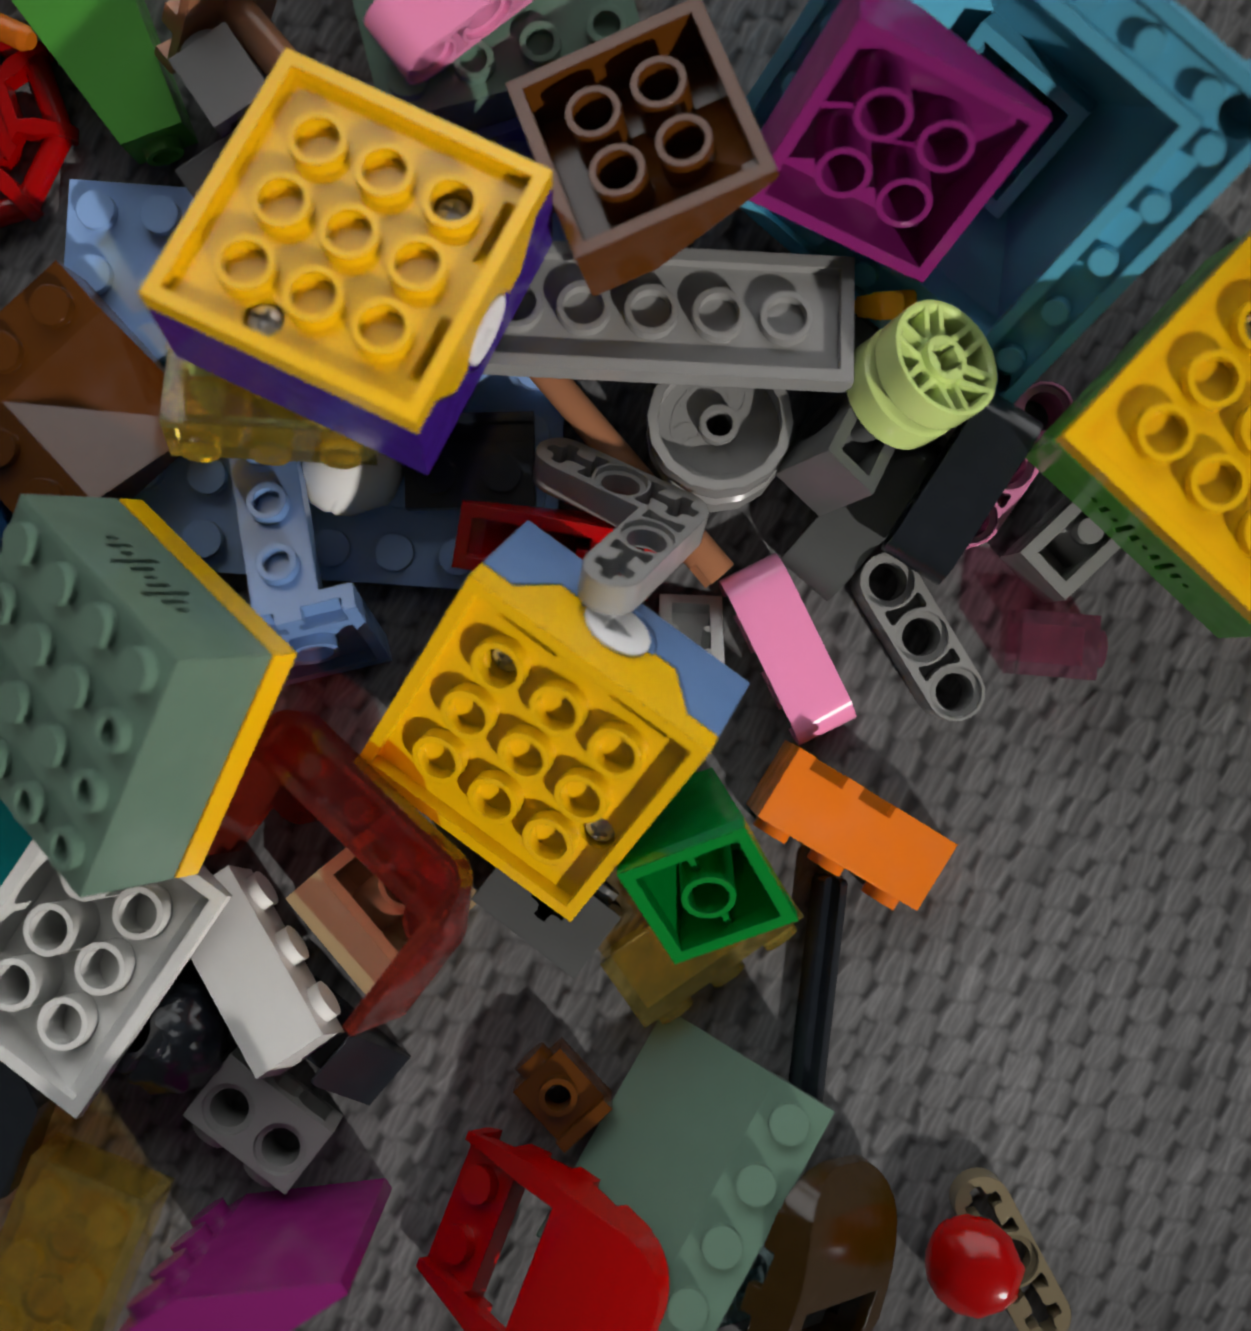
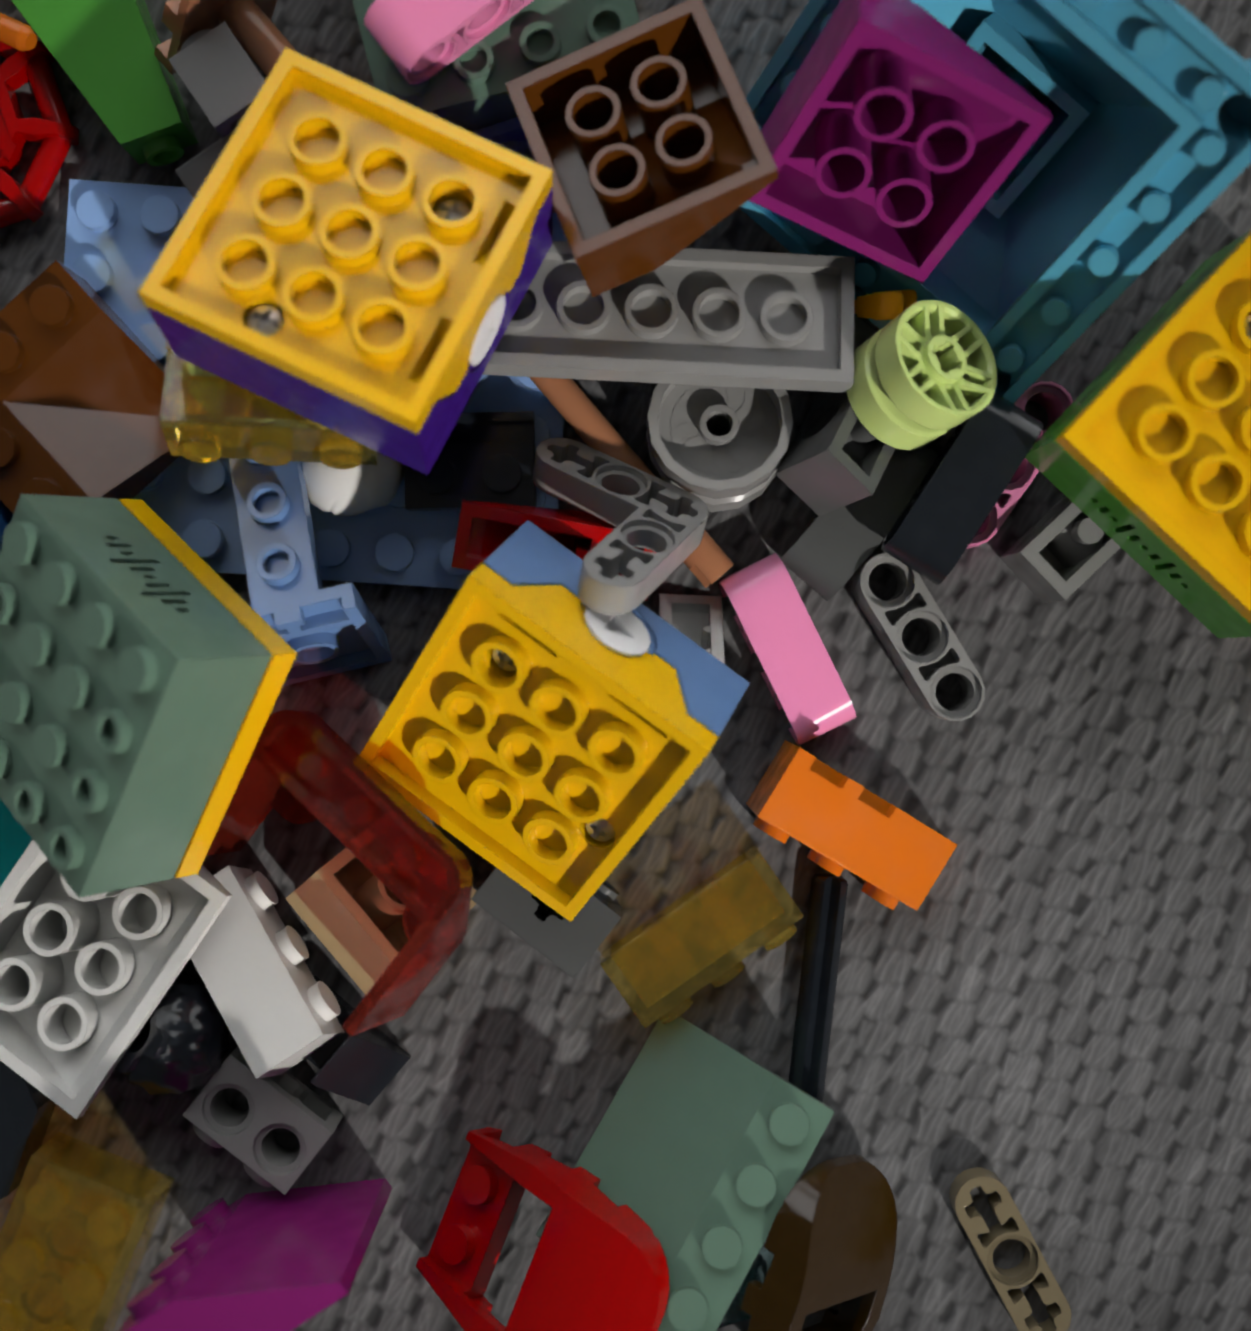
reddish brown brick [513,1037,613,1153] -> none
green slope [616,767,799,964] -> none
red hair [925,1214,1025,1319] -> none
clear pink brick [1003,609,1108,680] -> none

